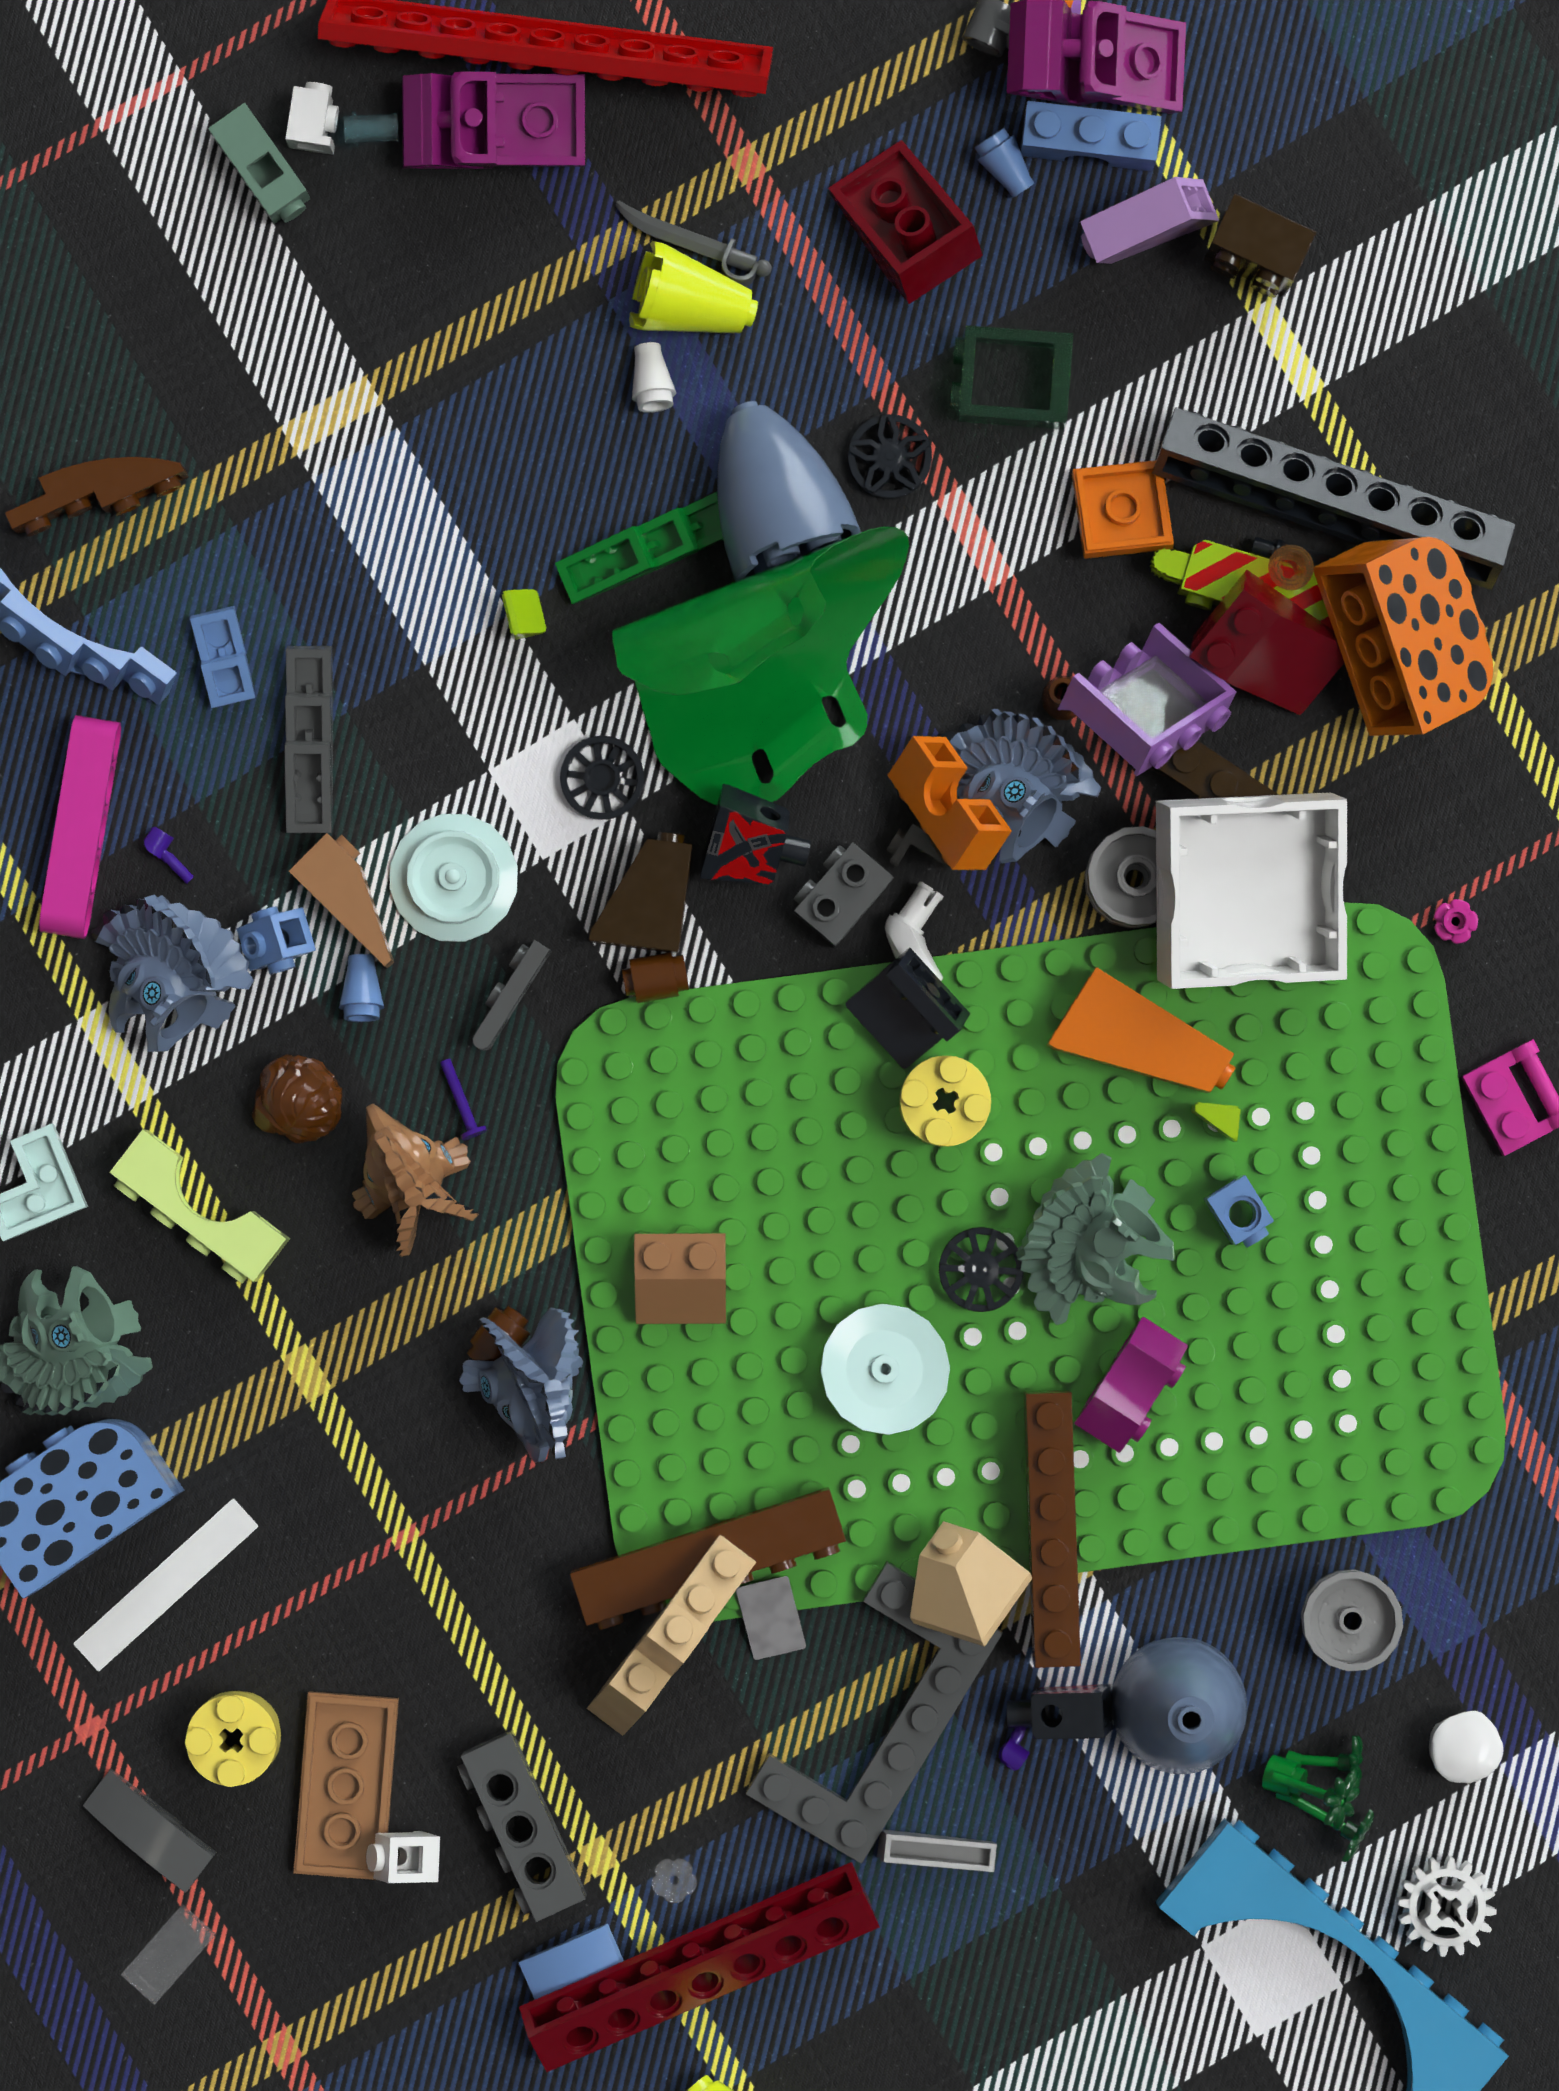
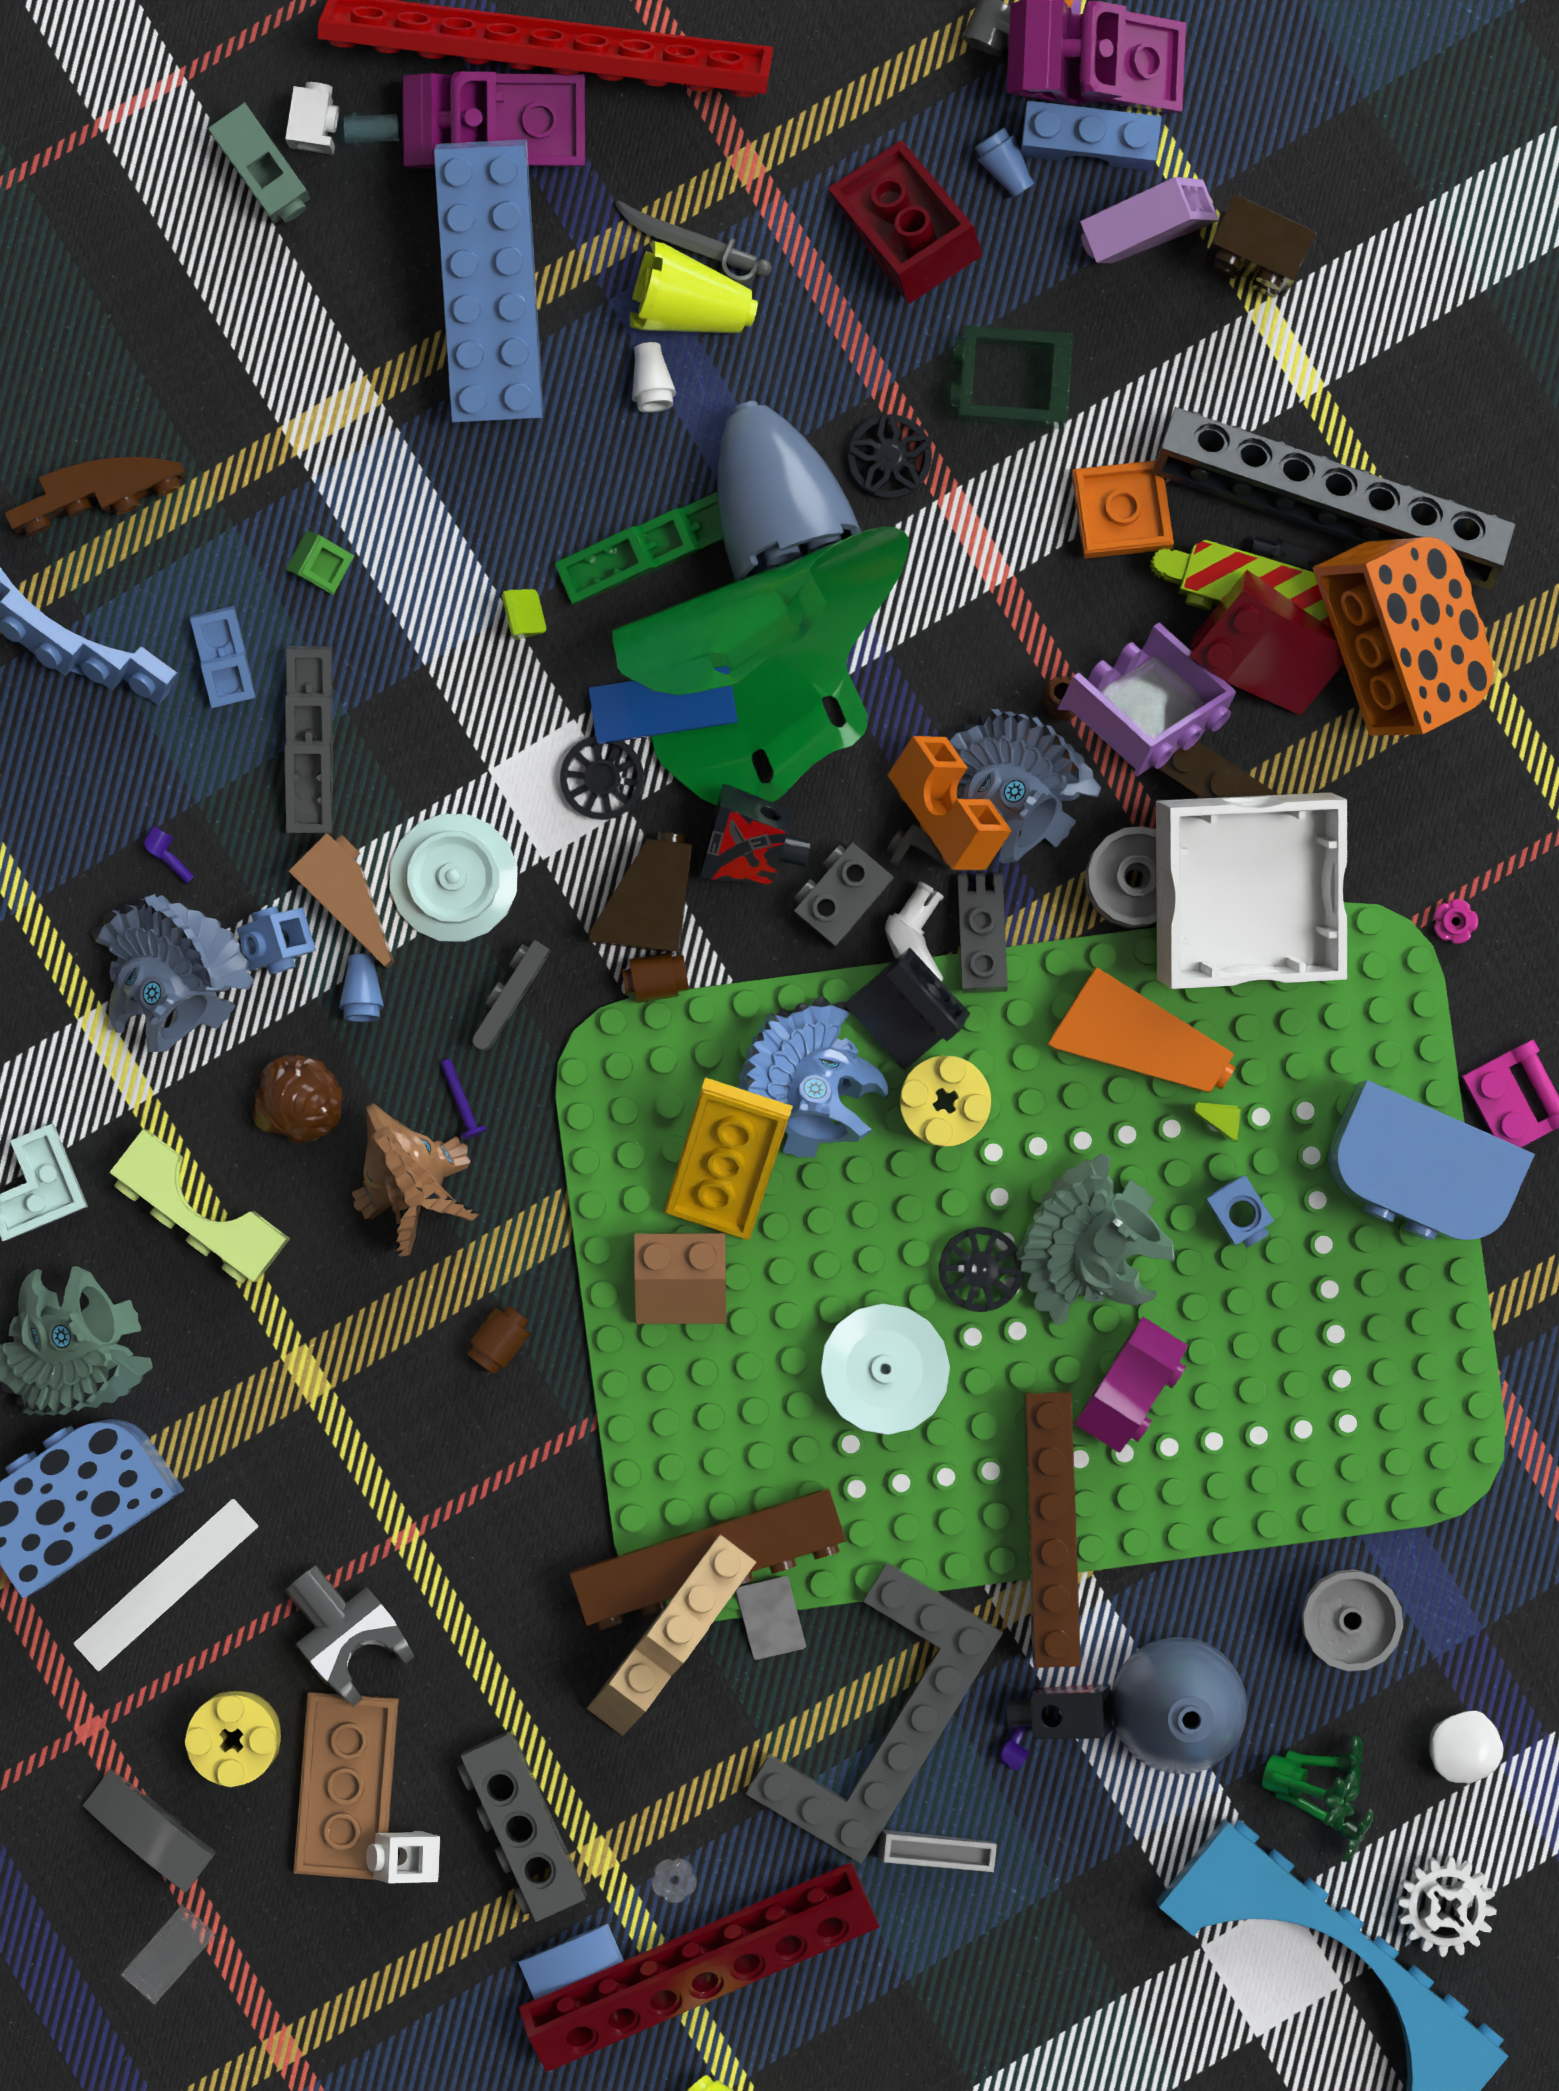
dark pink beam [39,715,121,939] -> none
sand blue piece [459,1308,583,1463] -> none
tan slope [910,1521,1032,1647] -> none
clear orange cone [1268,545,1314,590] -> none
none -> dark grey connector [285,1566,415,1707]
none -> bright green slope [286,531,354,595]
none -> medium blue brick [434,139,543,422]
none -> blue piece [589,666,738,744]
none -> yellow tile [664,1077,793,1240]
none -> medium blue piece [738,997,889,1158]
none -> dark grey hinge [958,872,1008,993]
none -> medium blue brick [1328,1080,1535,1240]

